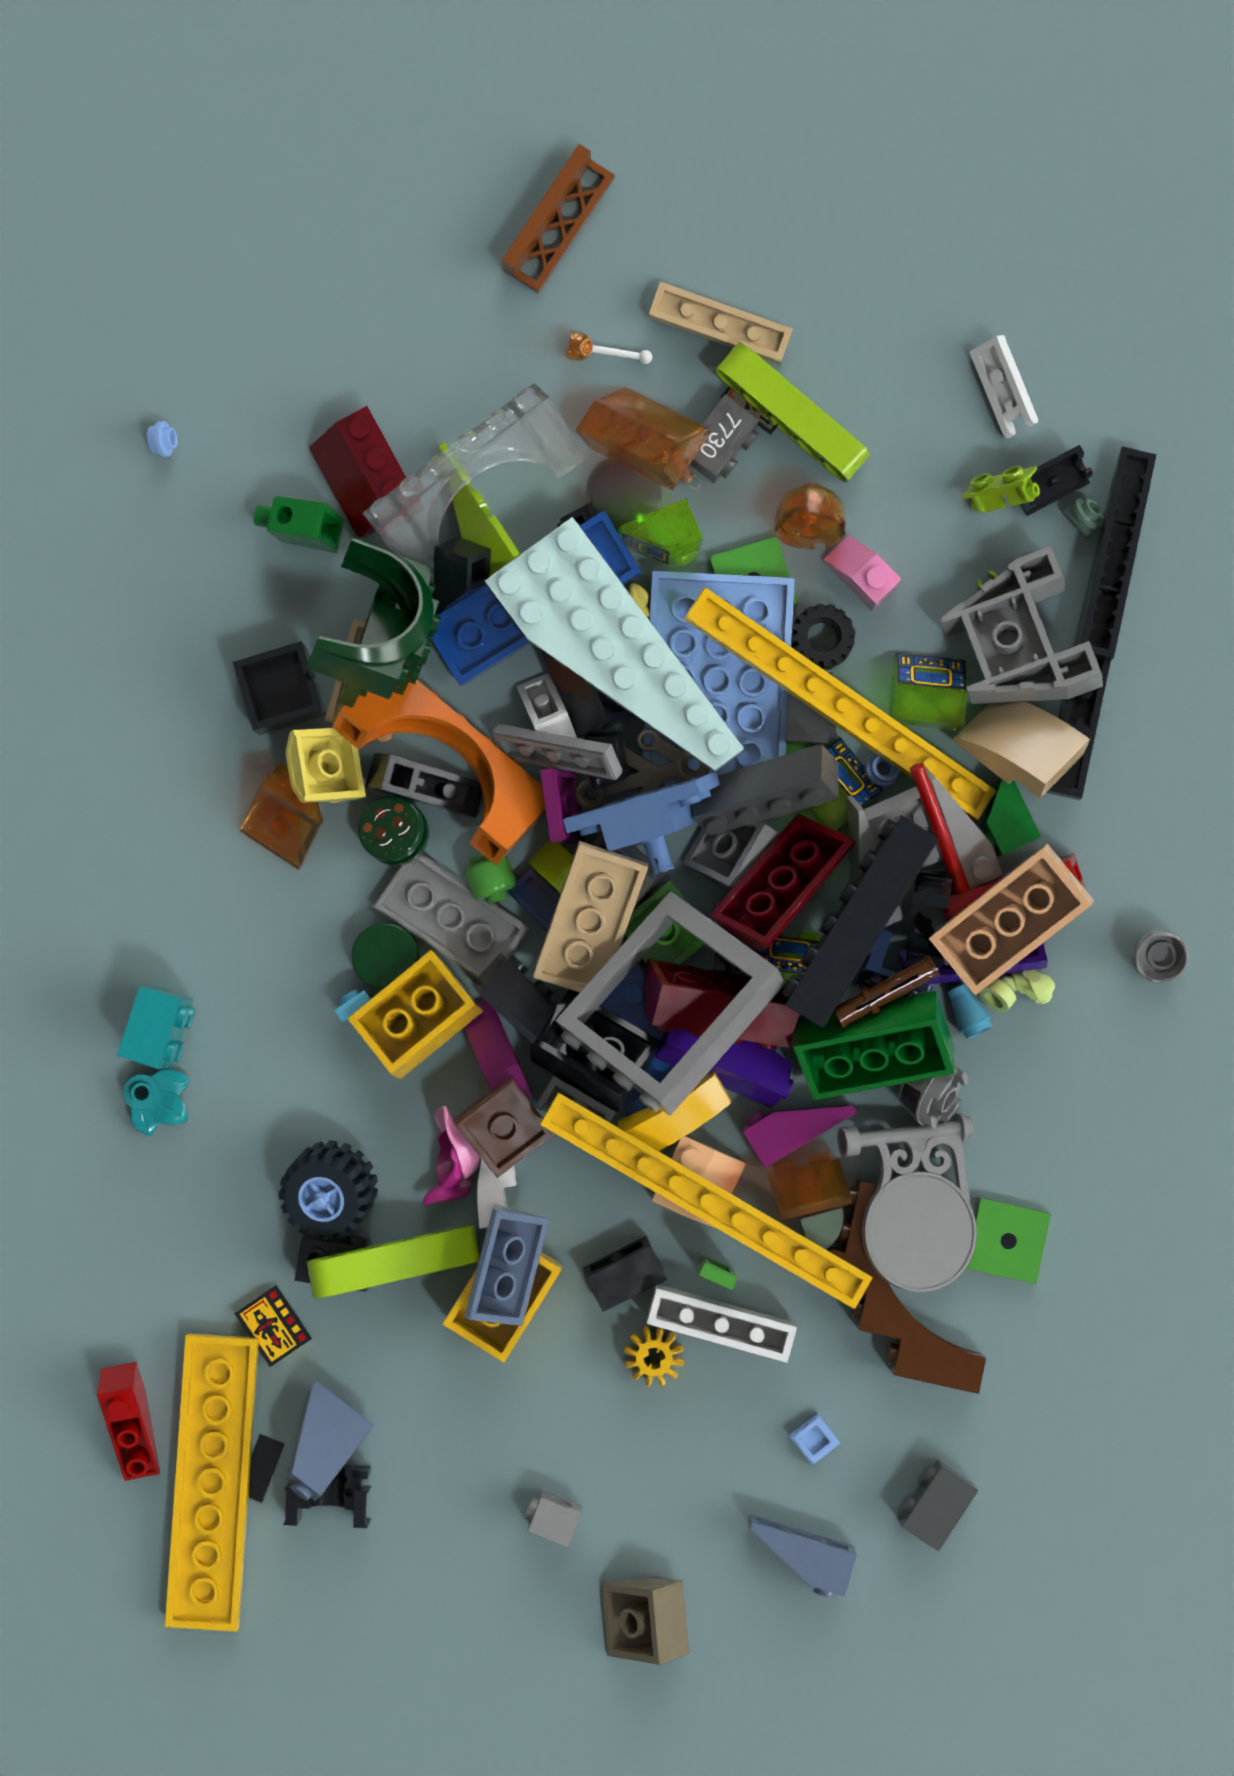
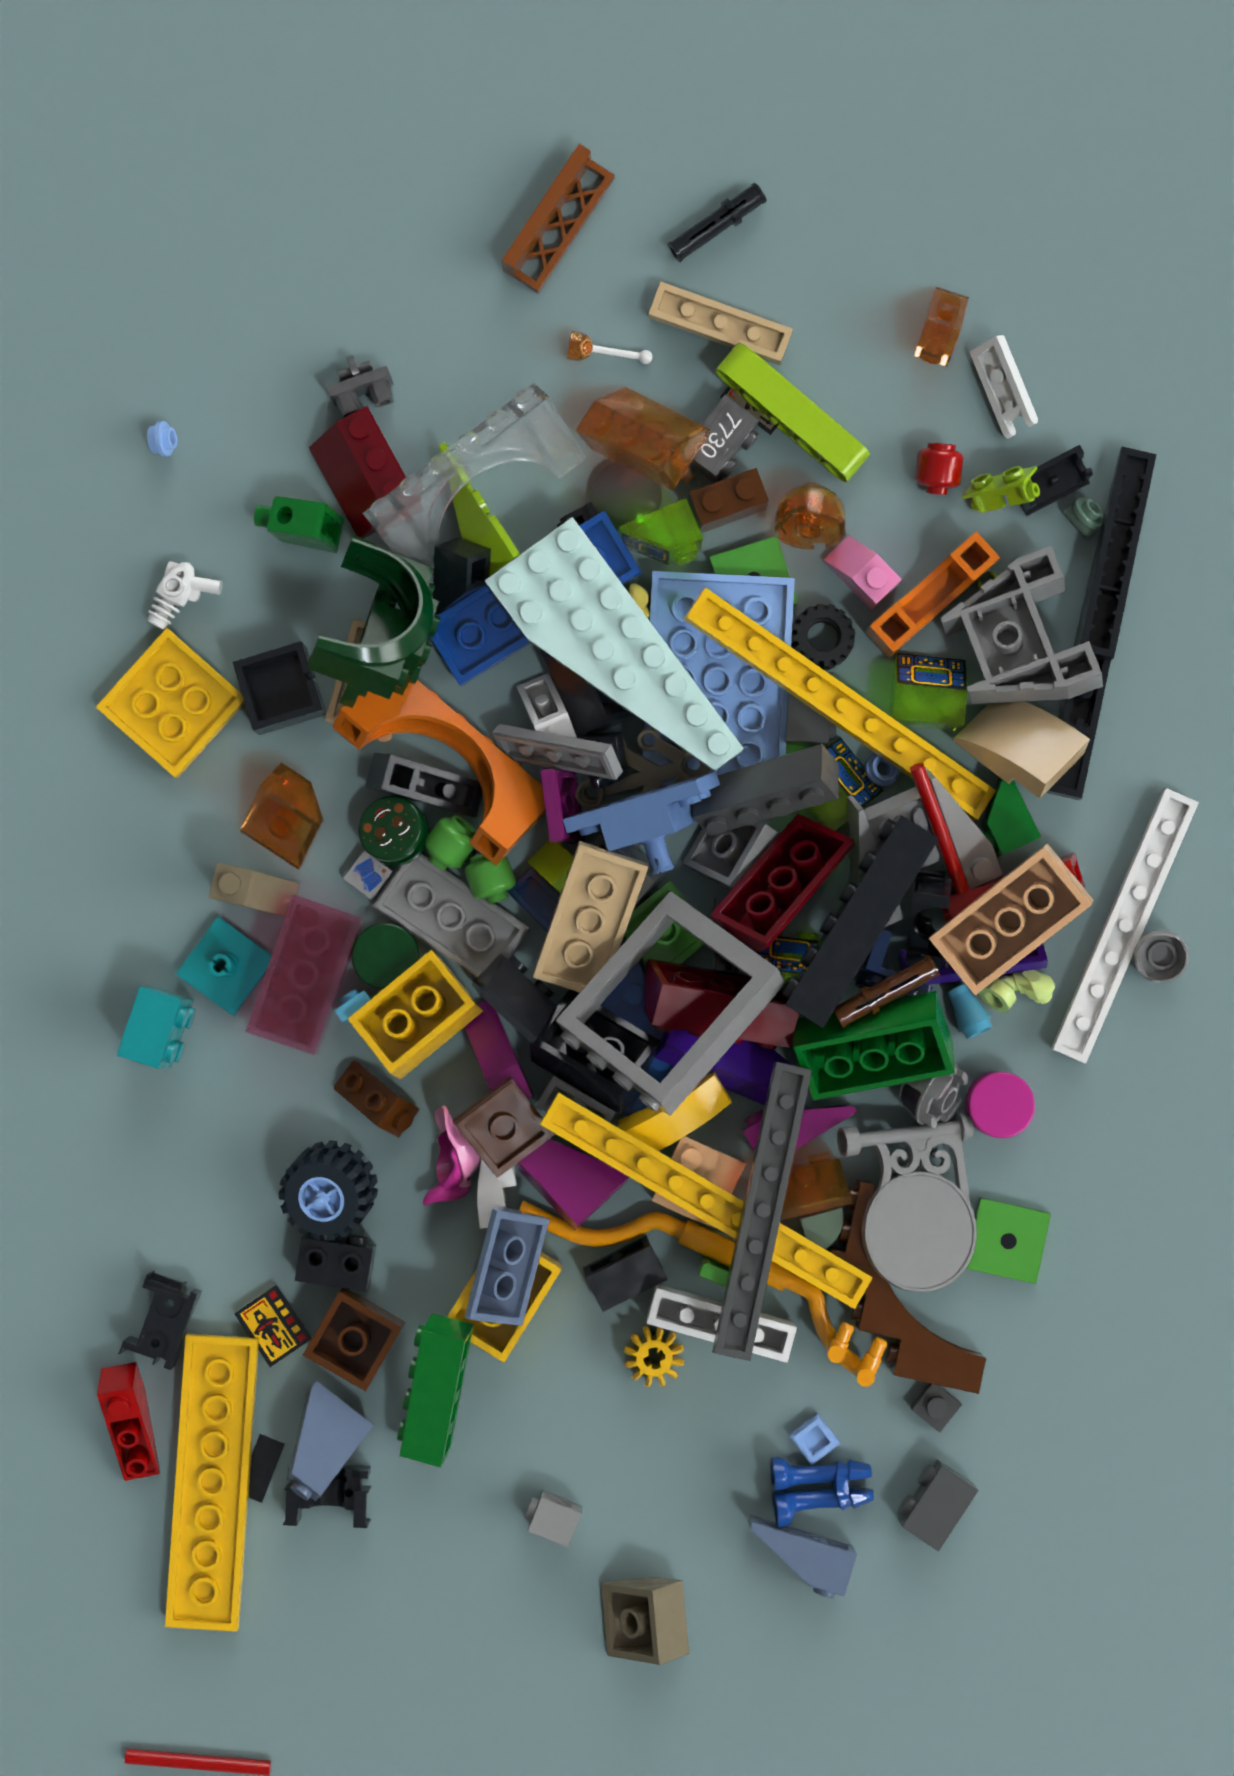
teal plate [123,1068,190,1136] -> none
light yellow slope [285,728,366,803] -> none
lime beam [307,1224,480,1299] -> none
none -> yellow plate [96,628,245,779]
none -> black piece [118,1270,202,1370]
none -> red bar [125,1749,272,1776]
none -> white piece [146,561,222,630]
none -> teal tile [176,916,277,1016]
none -> dark tan slope [208,862,300,918]
none -> clear pink brick [245,895,364,1055]
none -> reddish brown brick [303,1288,406,1392]
none -> flat silver hips [327,355,394,417]
none -> reddish brown bracket [334,1061,420,1138]
none -> light grey tile [343,850,393,900]
none -> green brick [397,1313,474,1468]
none -> bright green head [425,815,476,870]
none -> magenta slope [516,1139,629,1231]
none -> light orange piece [519,1200,887,1387]
none -> black pin [668,182,767,262]
none -> reddish brown brick [688,468,769,534]
none -> dark grey plate [712,1062,812,1361]
none -> blue piece [770,1457,874,1527]
none -> orange arch [865,531,1000,659]
none -> dark grey plate [910,1383,962,1432]
none -> clear orange slope [914,286,969,366]
none -> red head [915,442,964,495]
none -> dark pink head [965,1071,1035,1138]
none -> white plate [1051,788,1199,1064]

